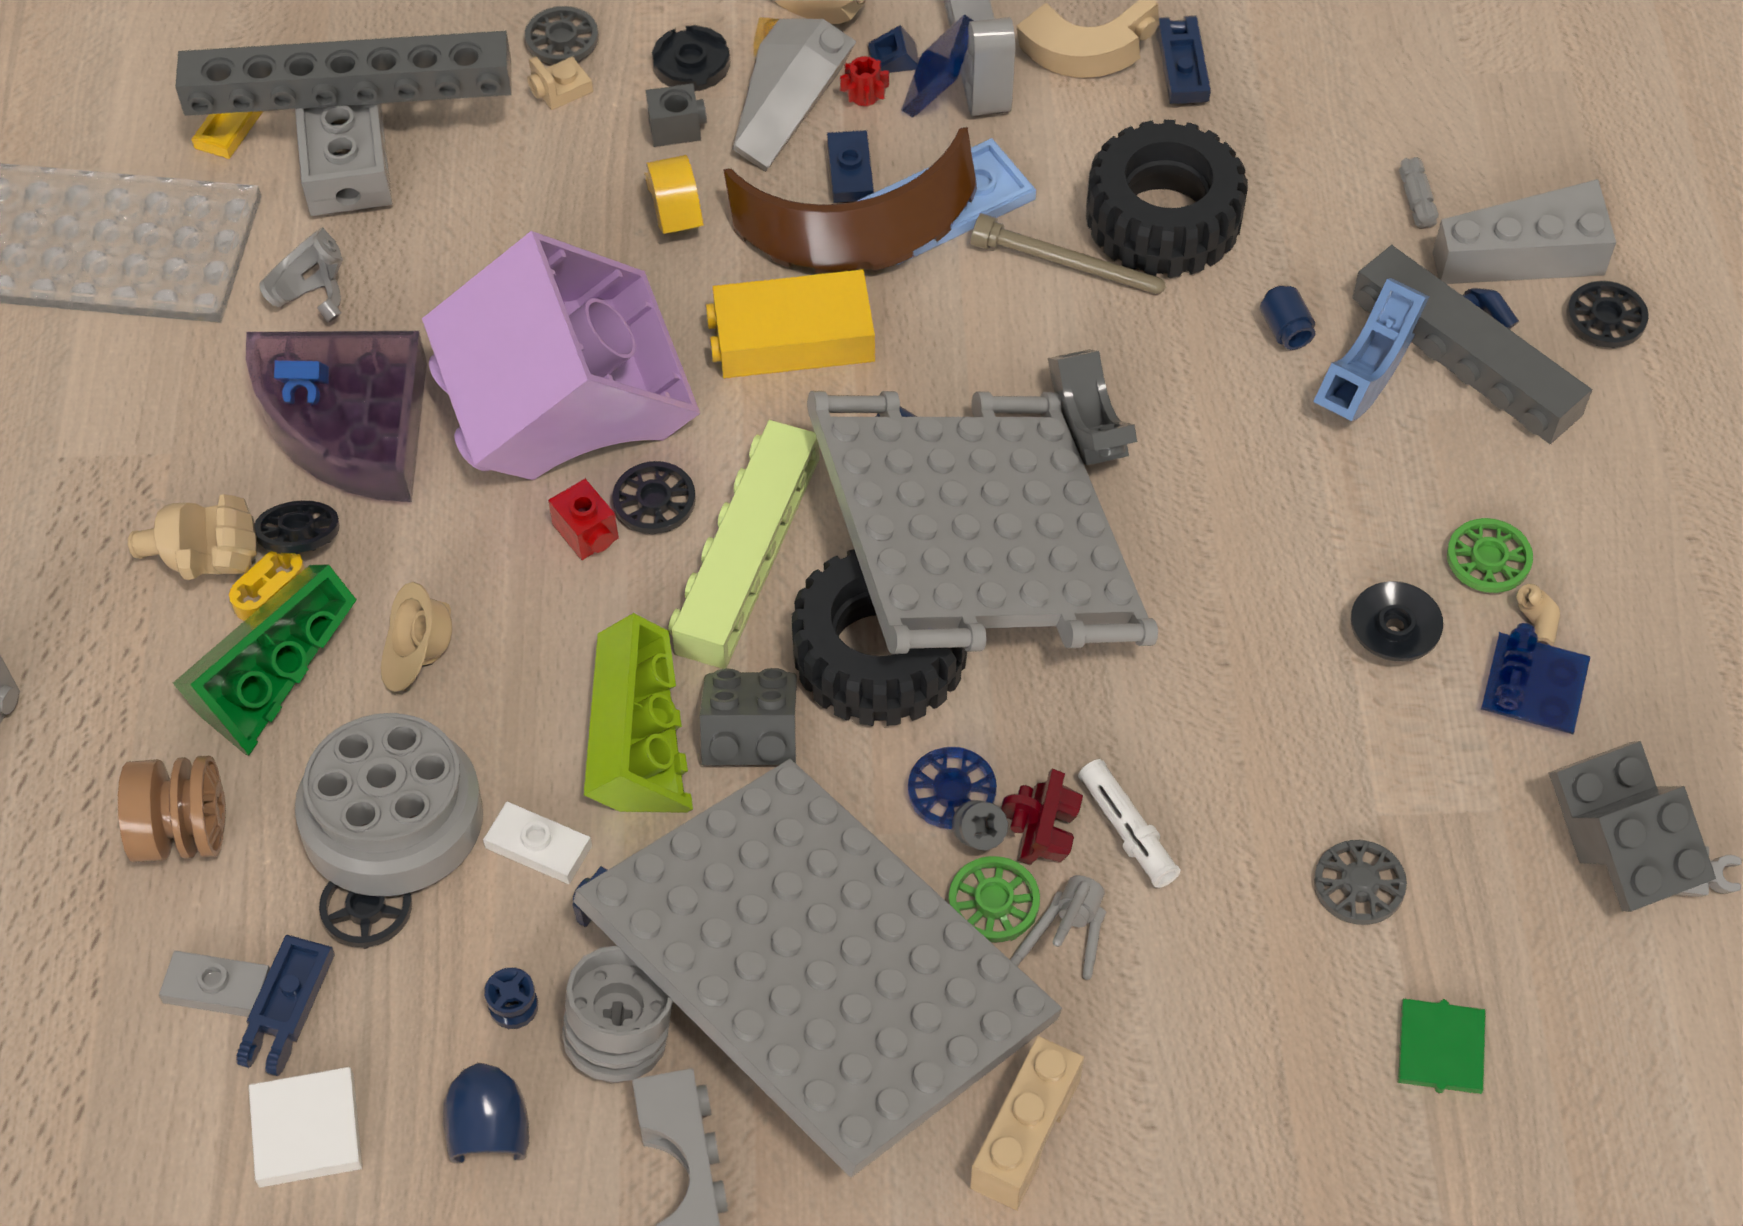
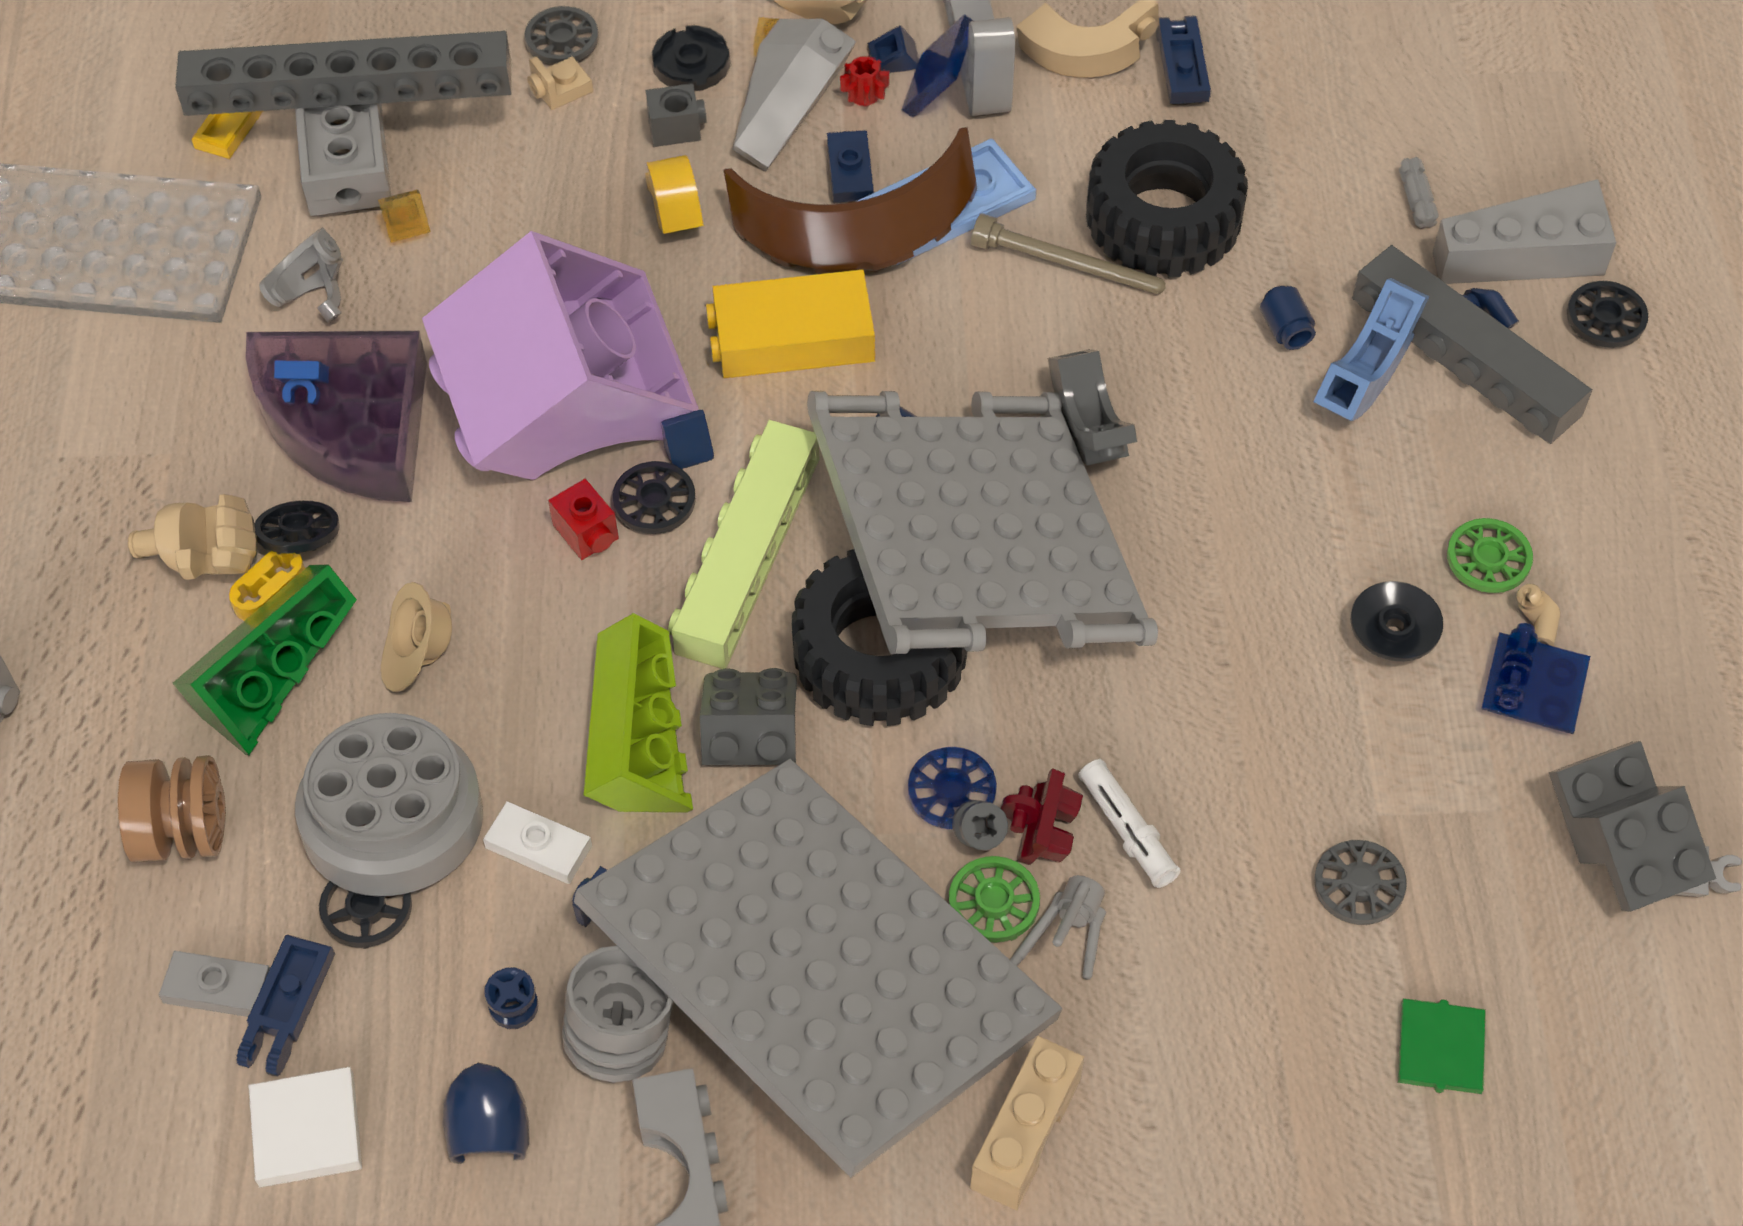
none -> clear yellow tile [378,189,431,243]
none -> dark blue slope [661,409,714,469]

